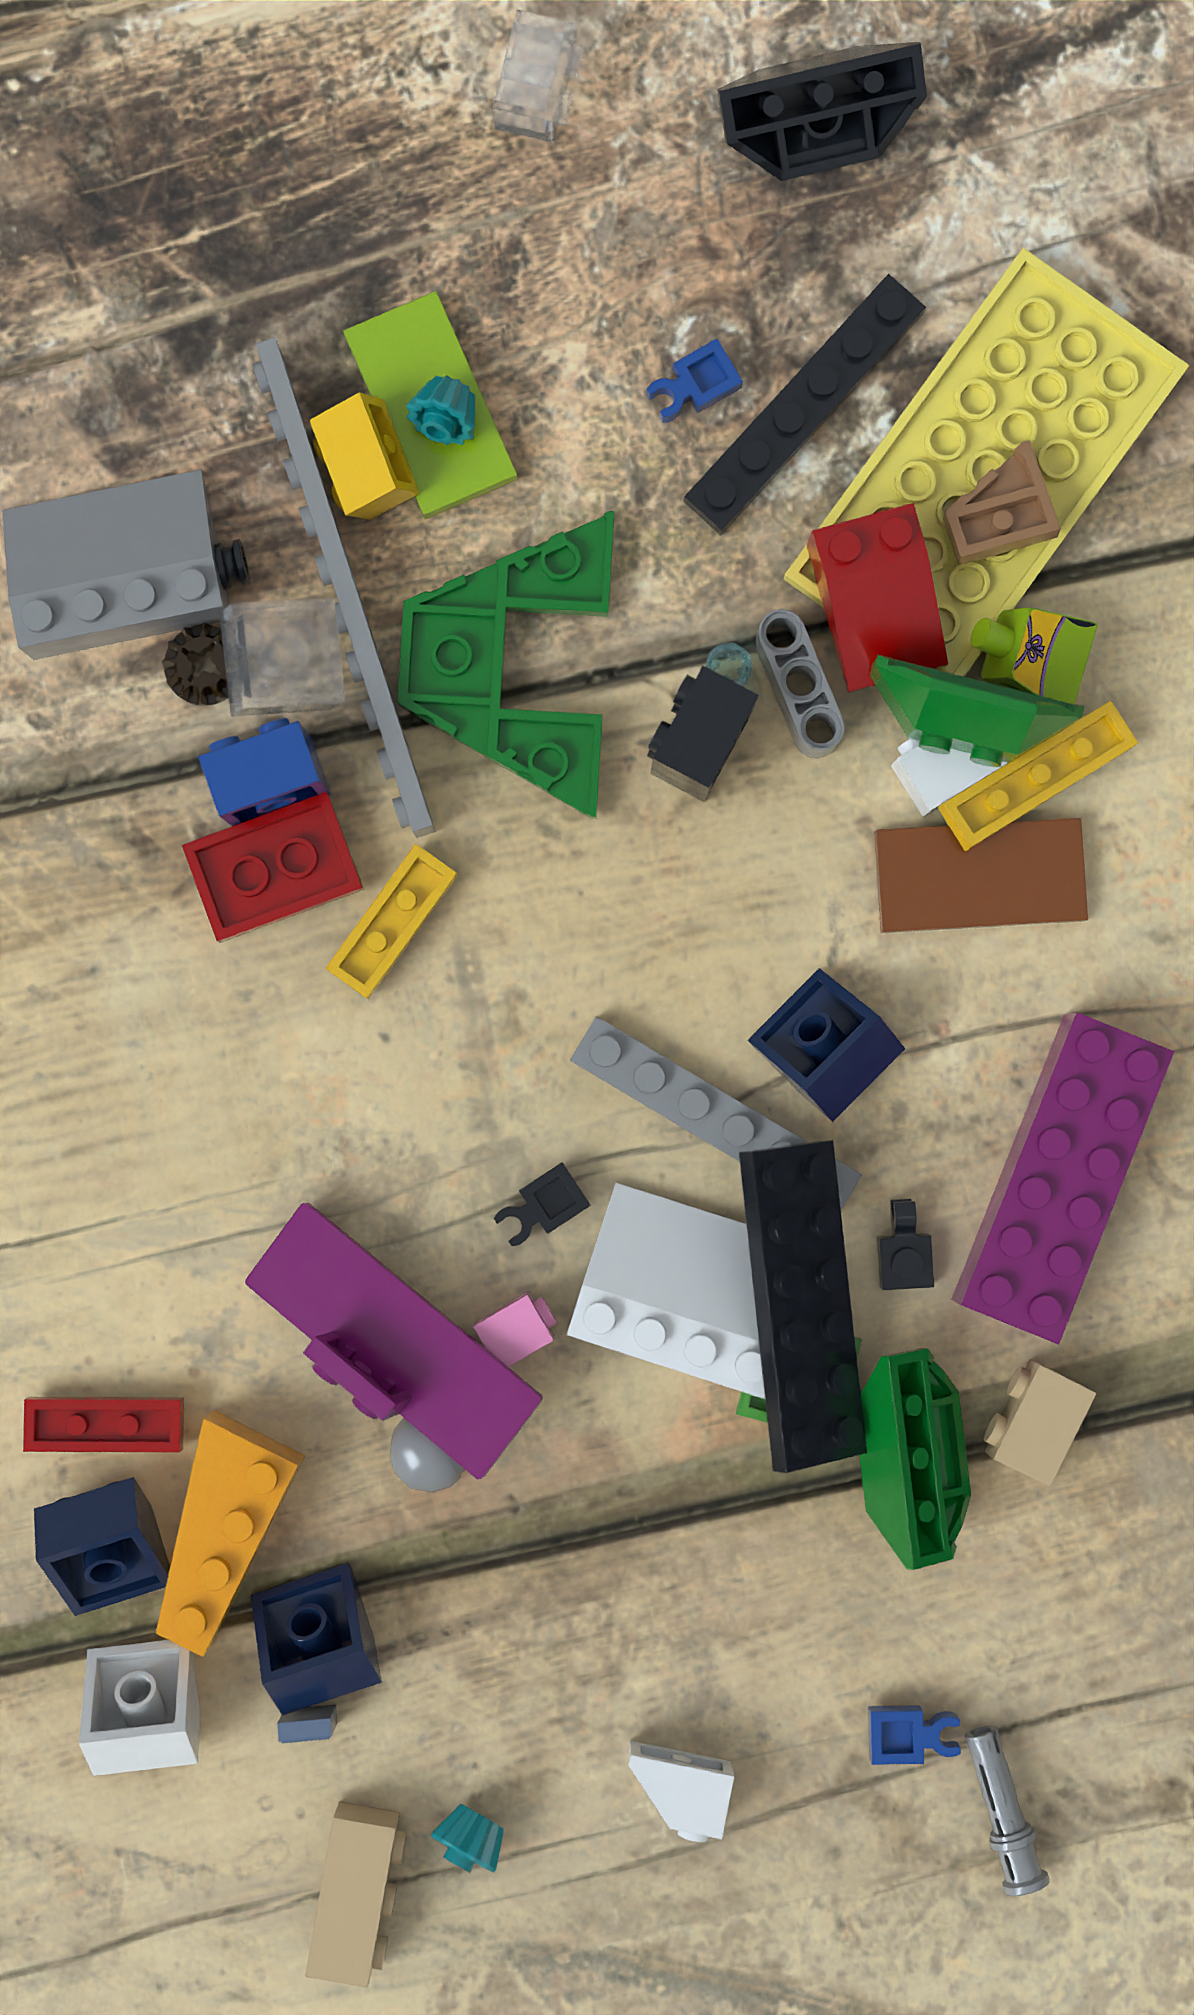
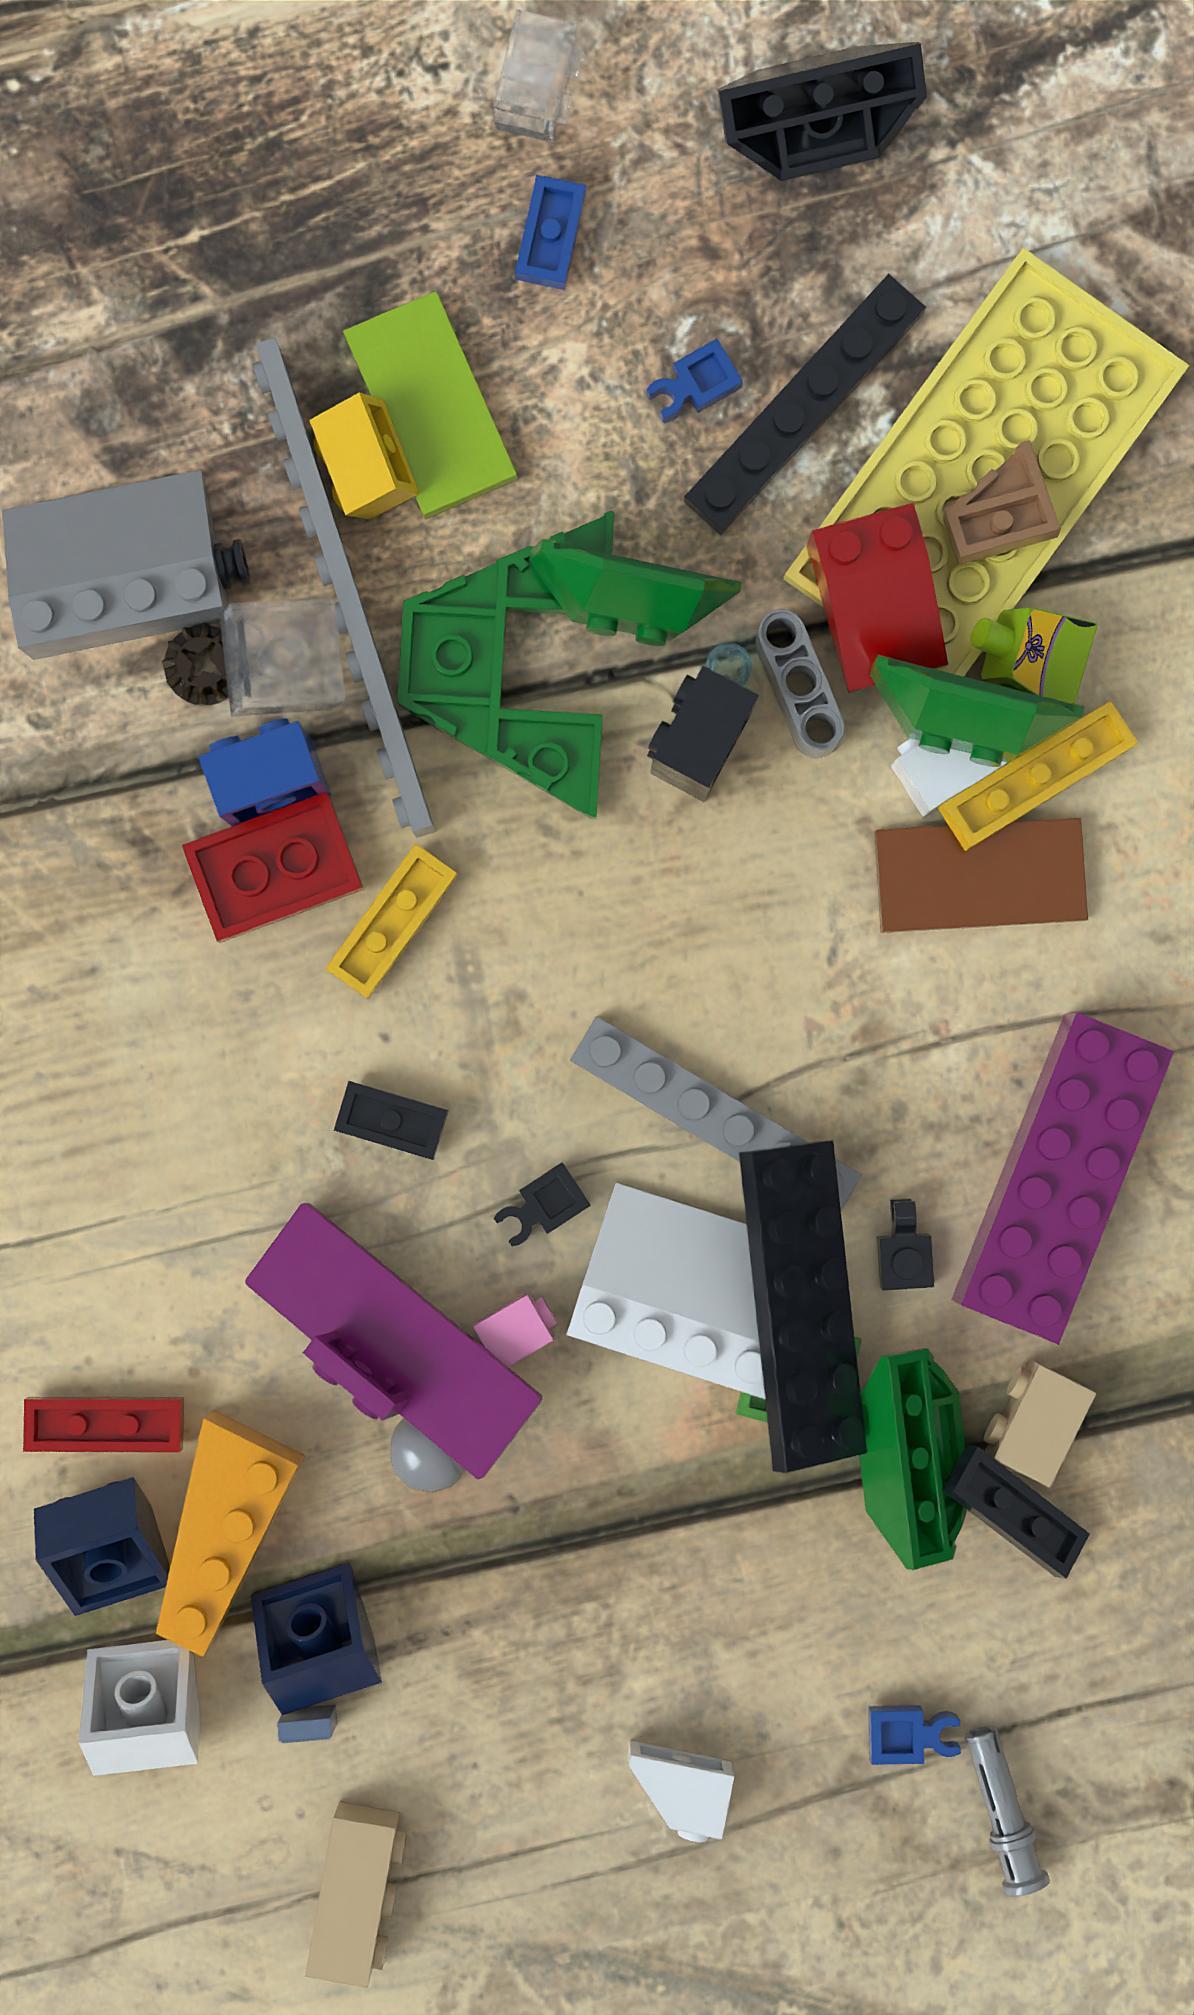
teal piece [406,375,475,445] -> none
teal piece [431,1804,504,1873] -> none
dark blue slope [747,968,905,1122] -> none
none -> black plate [334,1081,449,1160]
none -> blue plate [515,175,586,290]
none -> green wedge [529,539,742,646]
none -> black plate [942,1446,1090,1579]

